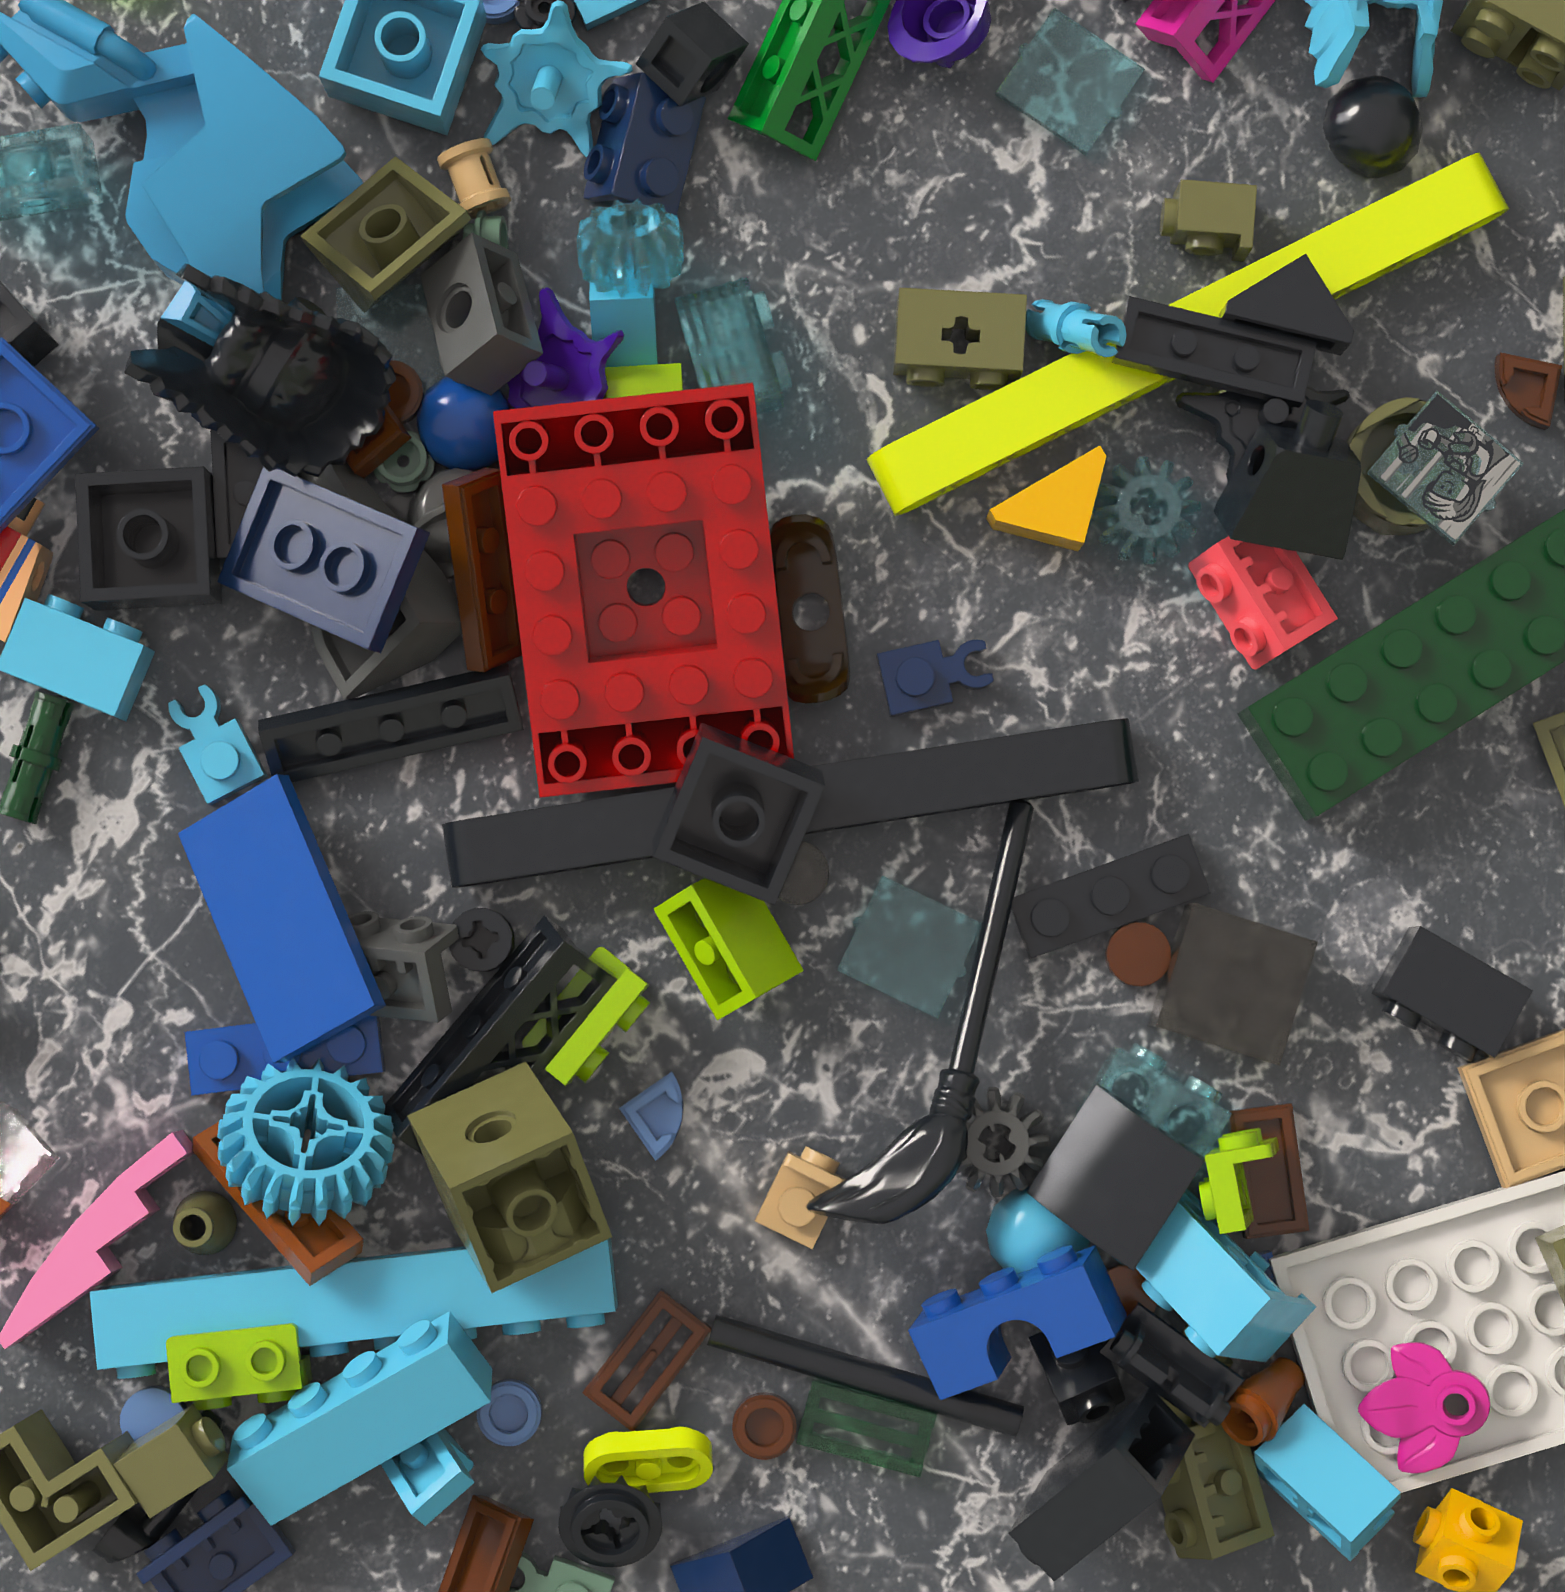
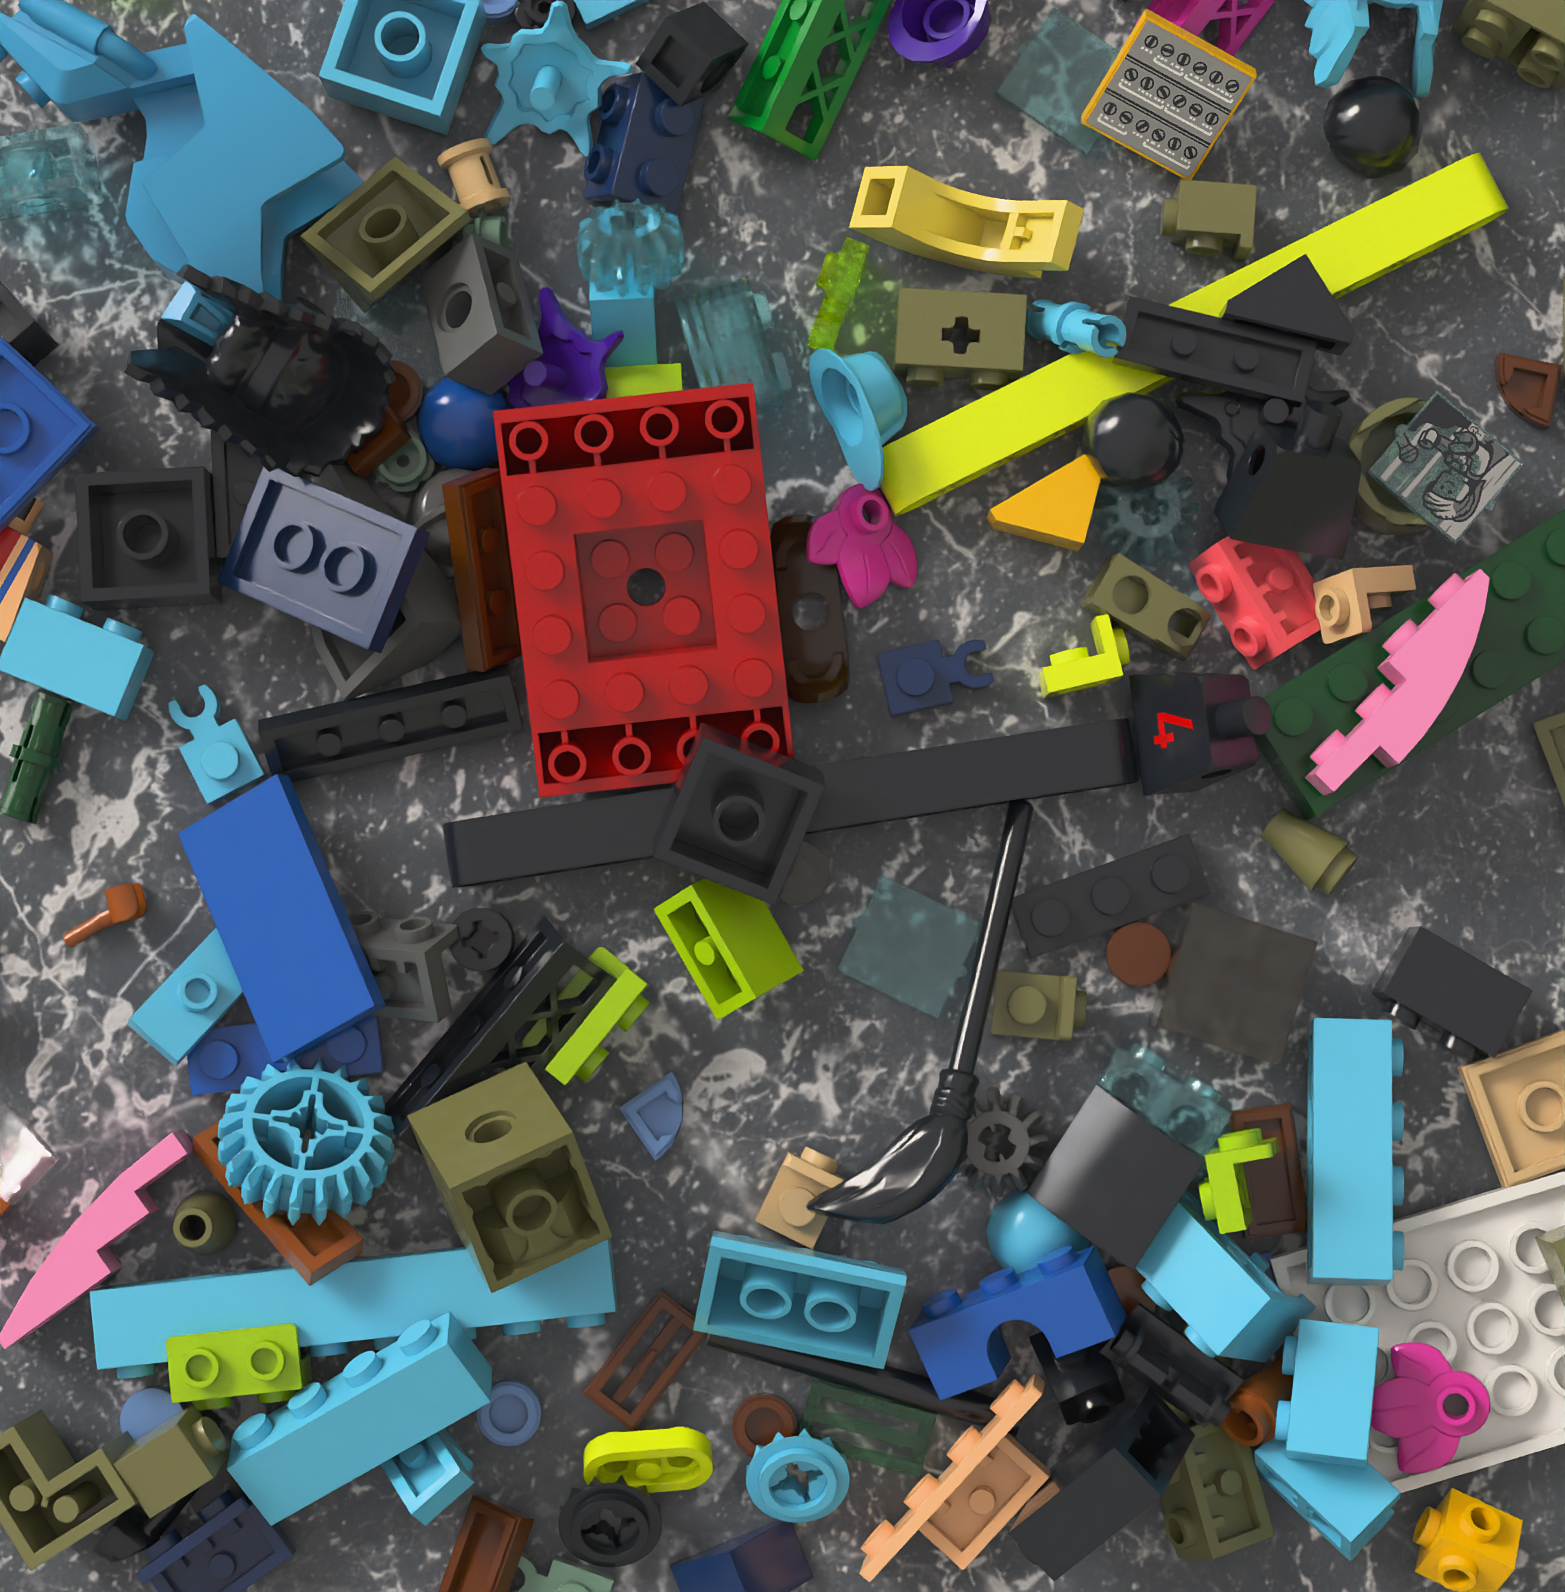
none -> dark orange hand [63,883,147,948]
none -> medium azure plate [128,928,244,1067]
none -> medium azure slope [693,1230,907,1369]
none -> medium azure gear [746,1428,850,1523]
none -> dark pink plate [806,484,918,609]
none -> clear neon green plate [808,237,870,351]
none -> medium azure piece [809,348,907,491]
none -> light yellow arch [849,166,1084,279]
none -> light nougat bracket [859,1373,1051,1582]
none -> olive bracket [990,971,1087,1041]
none -> neon yellow bracket [1038,614,1130,699]
none -> olive leg [1079,553,1211,661]
none -> tile [1081,9,1257,180]
none -> black hair [1081,392,1185,492]
none -> black torso [1129,672,1272,796]
none -> olive cone [1260,807,1359,896]
none -> medium azure brick [1275,1319,1379,1468]
none -> bright pink slope [1305,569,1490,796]
none -> medium azure brick [1307,1018,1404,1287]
none -> tan bracket [1312,565,1416,644]

